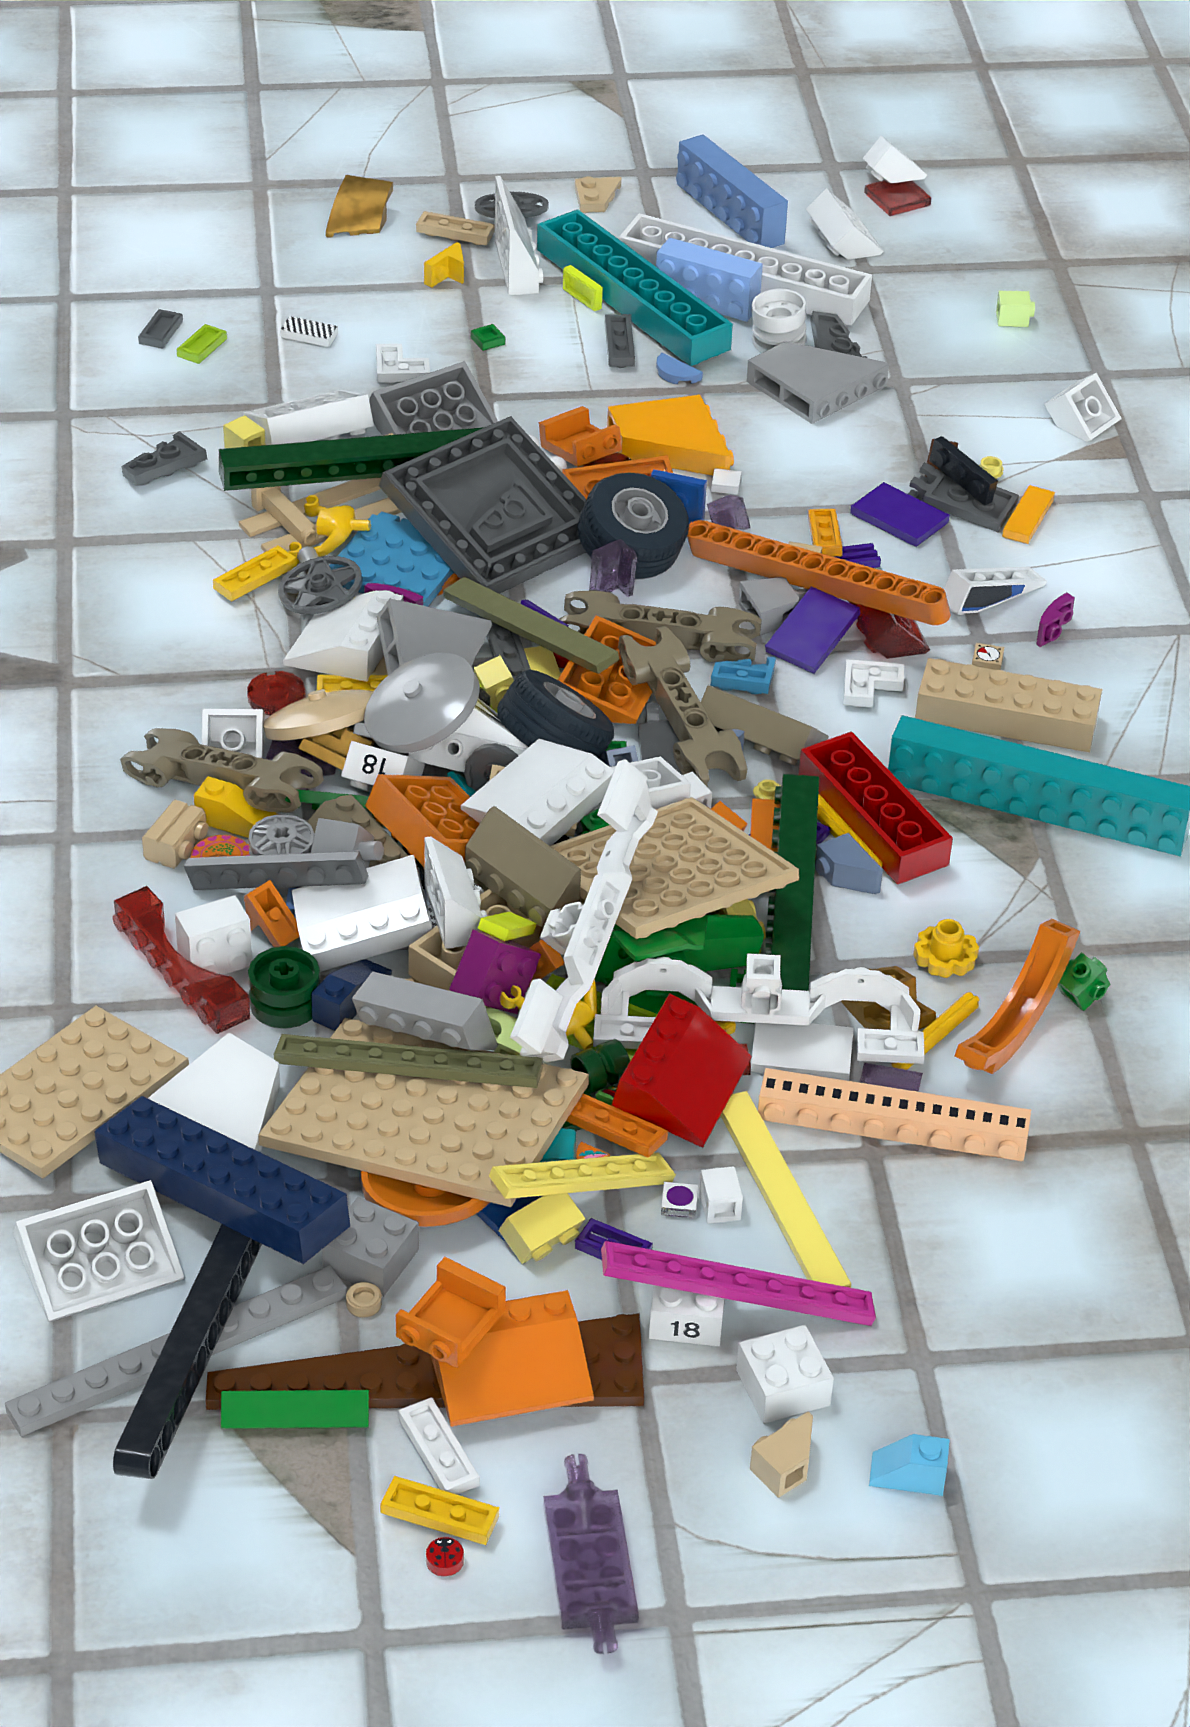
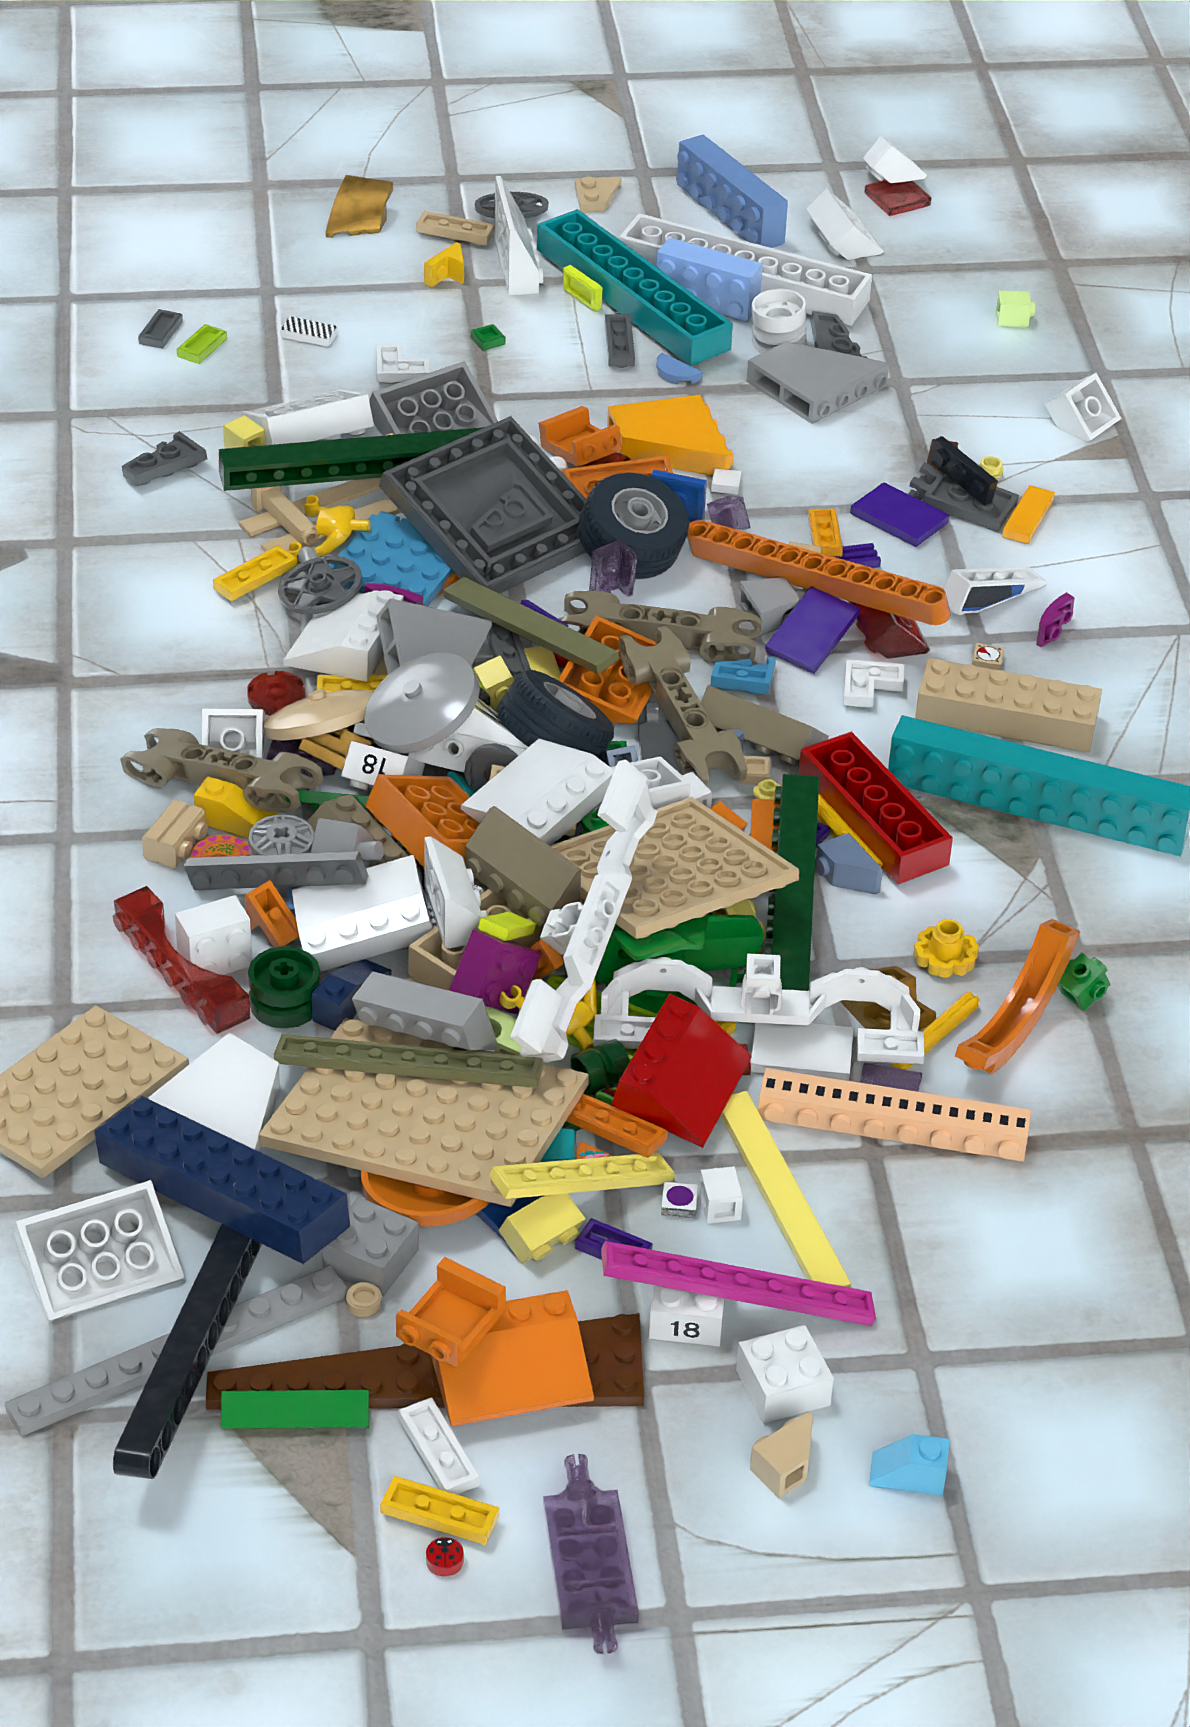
none -> tan tile [739,756,770,784]

